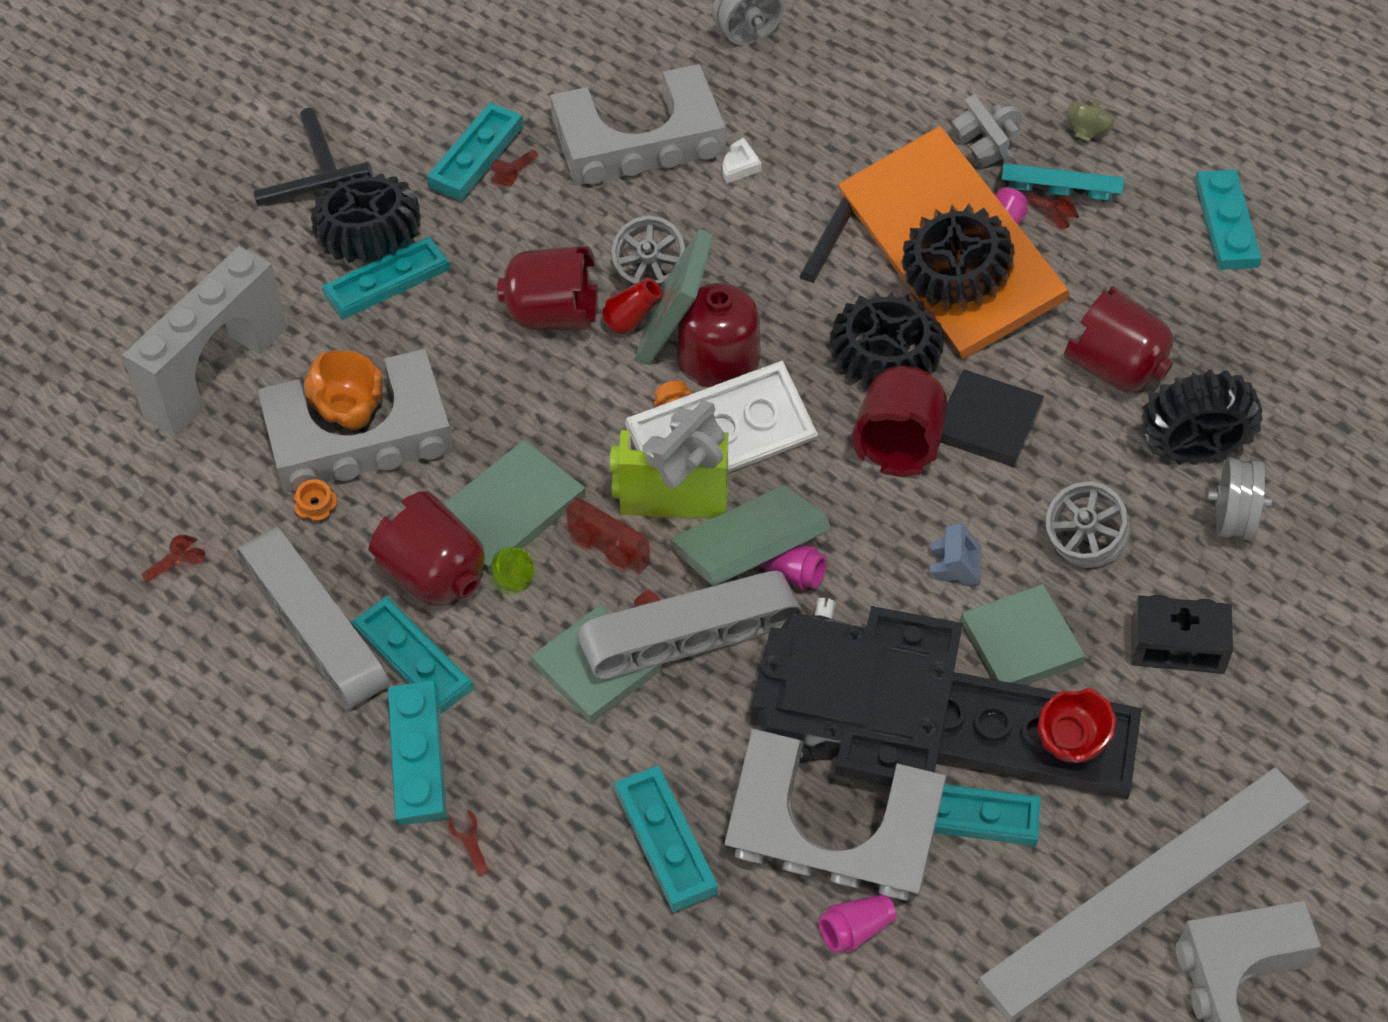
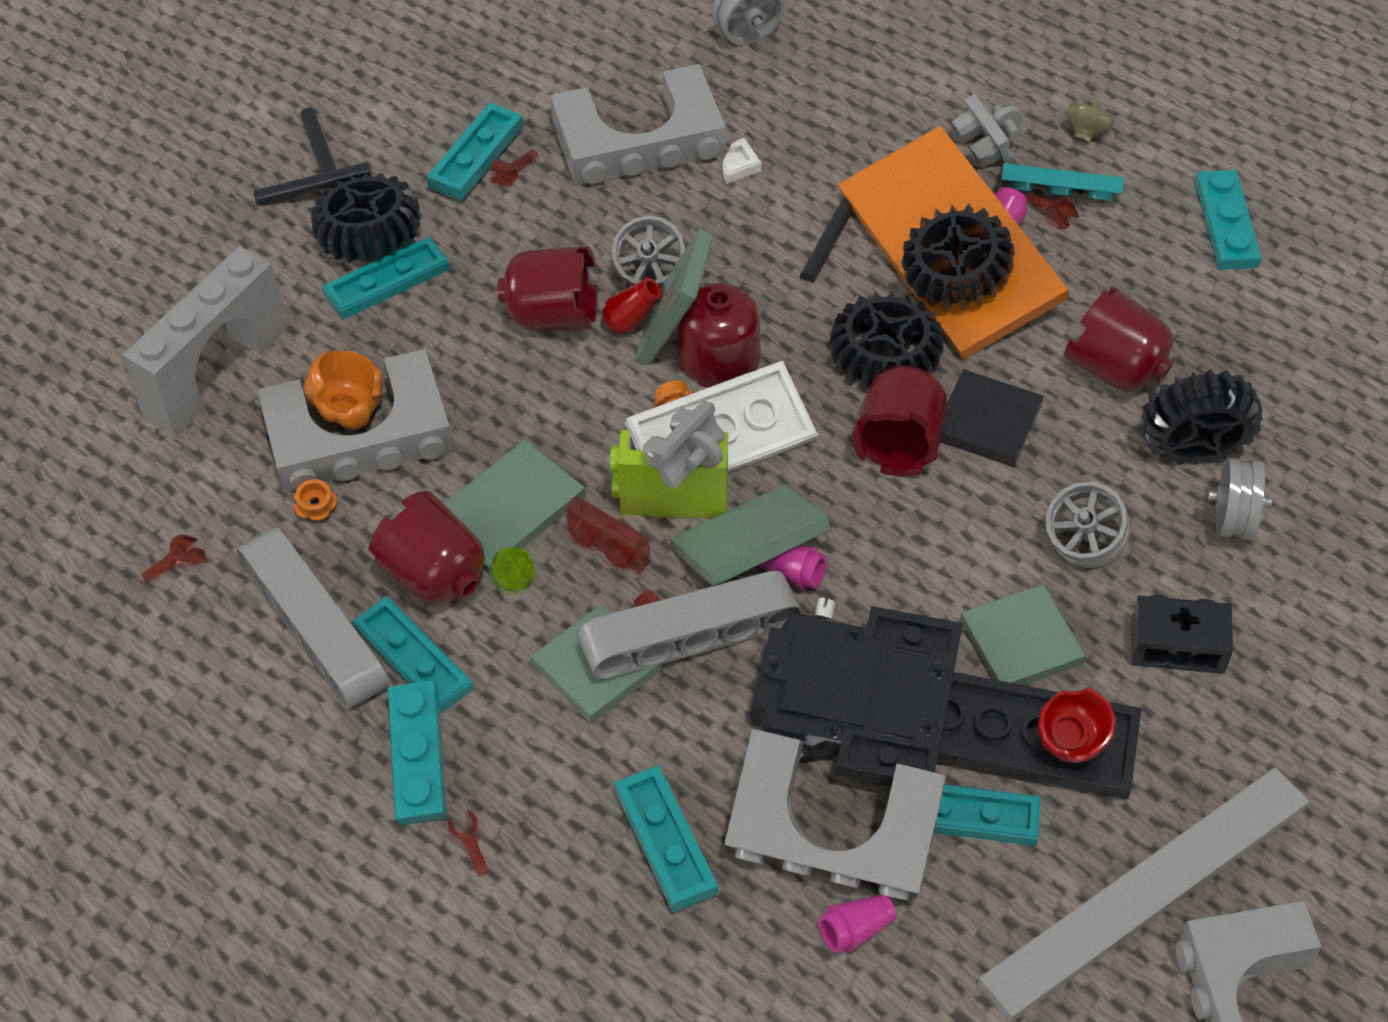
sand blue tile [930,523,981,586] -> none

